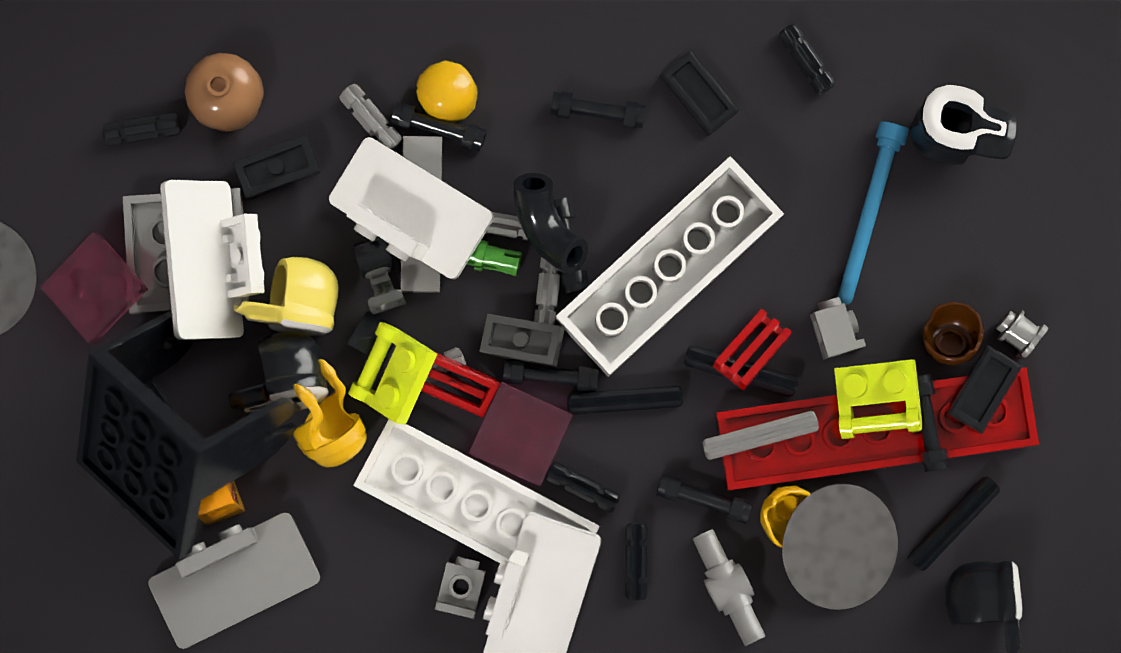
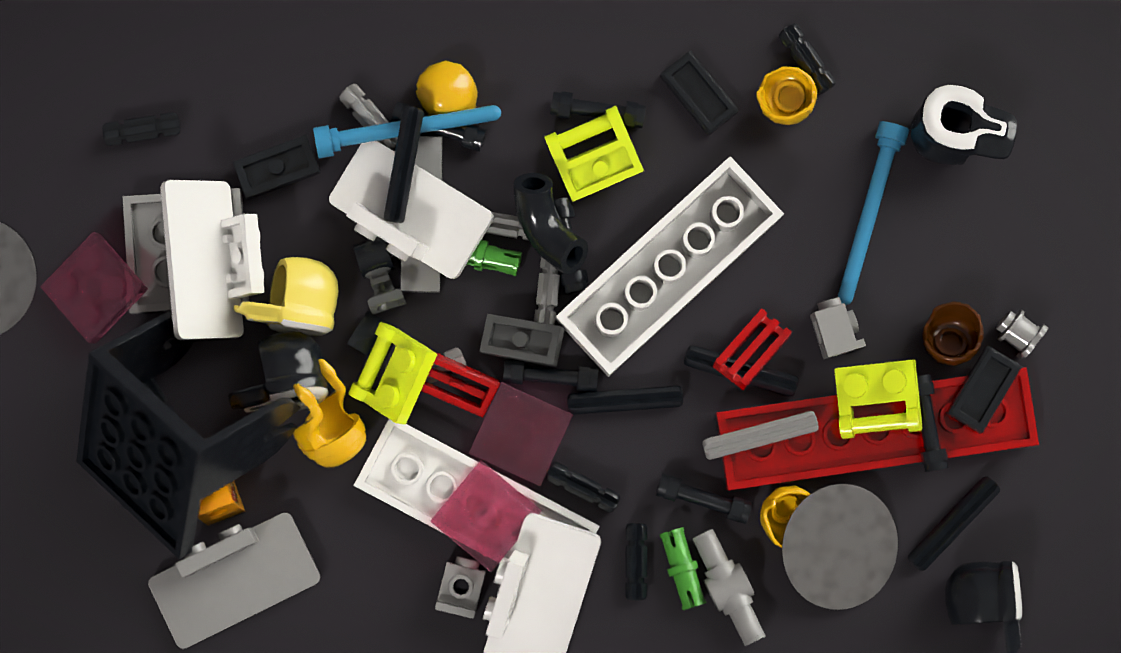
medium nougat cylinder [185,53,264,132] -> none
none -> dark azure piece [313,105,501,159]
none -> black axle [384,106,424,223]
none -> clear pink plate [430,460,542,572]
none -> neon yellow plate [544,106,644,202]
none -> bright green pin [659,527,707,610]
none -> yellow hair [756,66,817,126]

